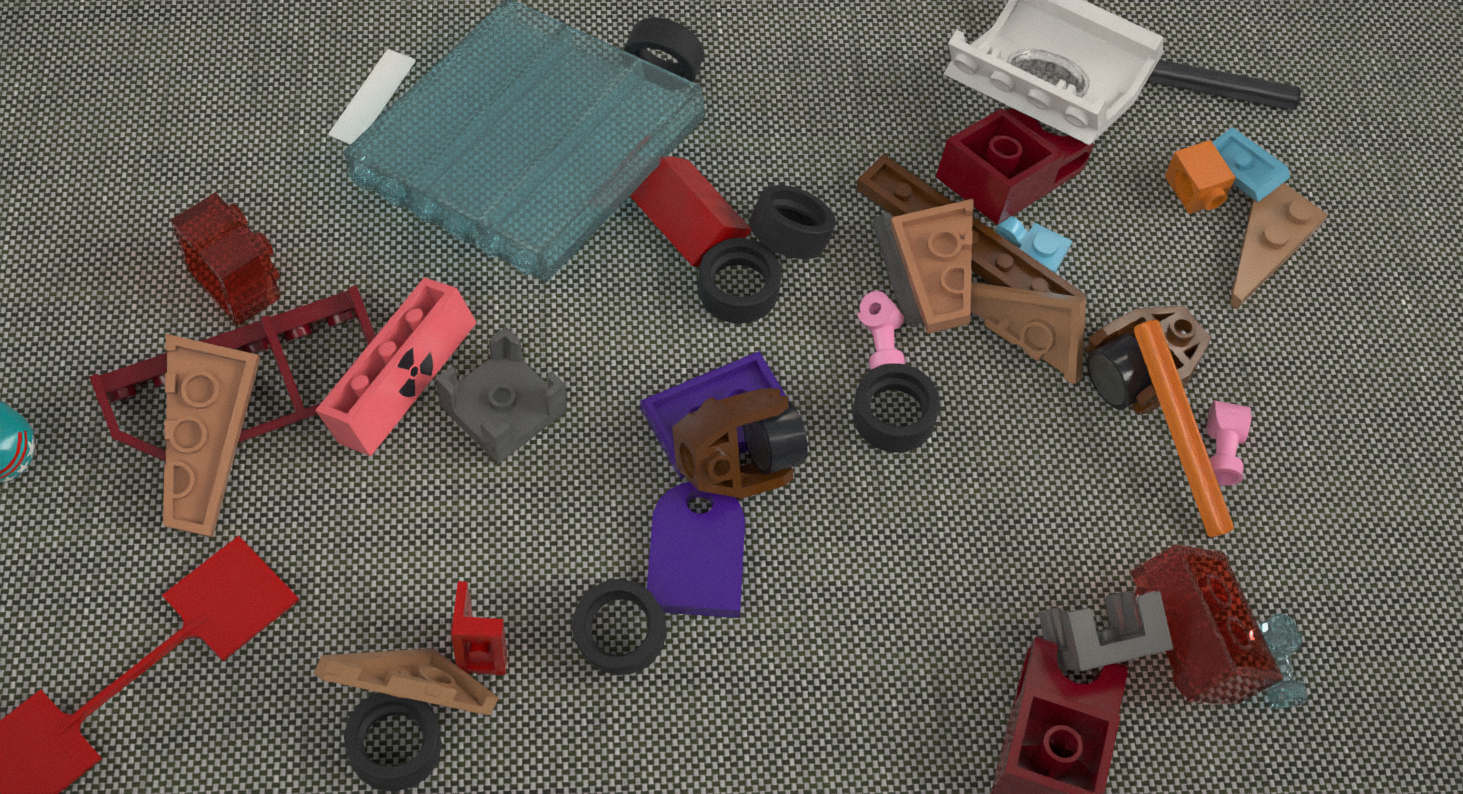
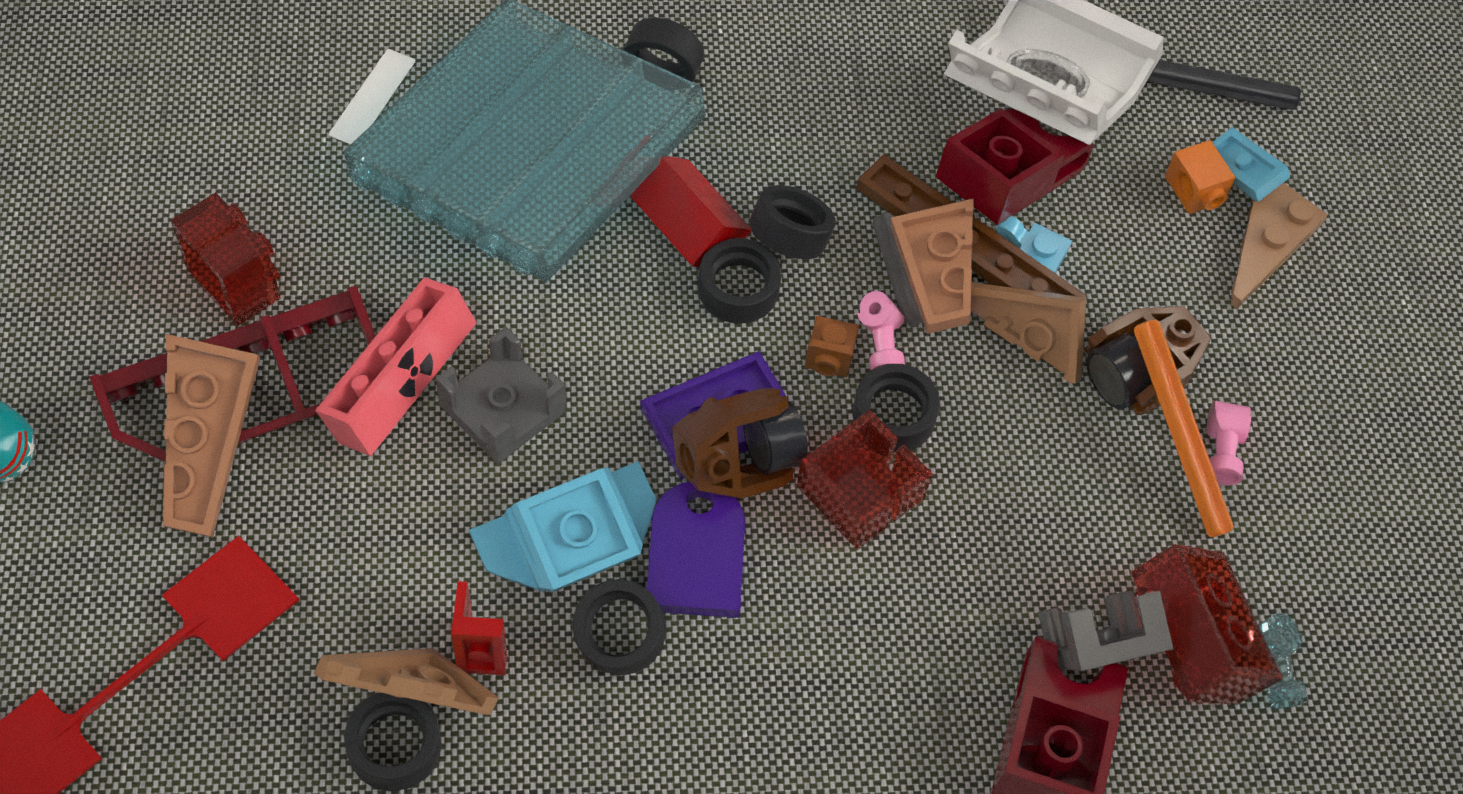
none -> medium azure piece [469,461,657,593]
none -> clear red piece [796,410,932,550]
none -> dark orange bracket [804,316,859,377]

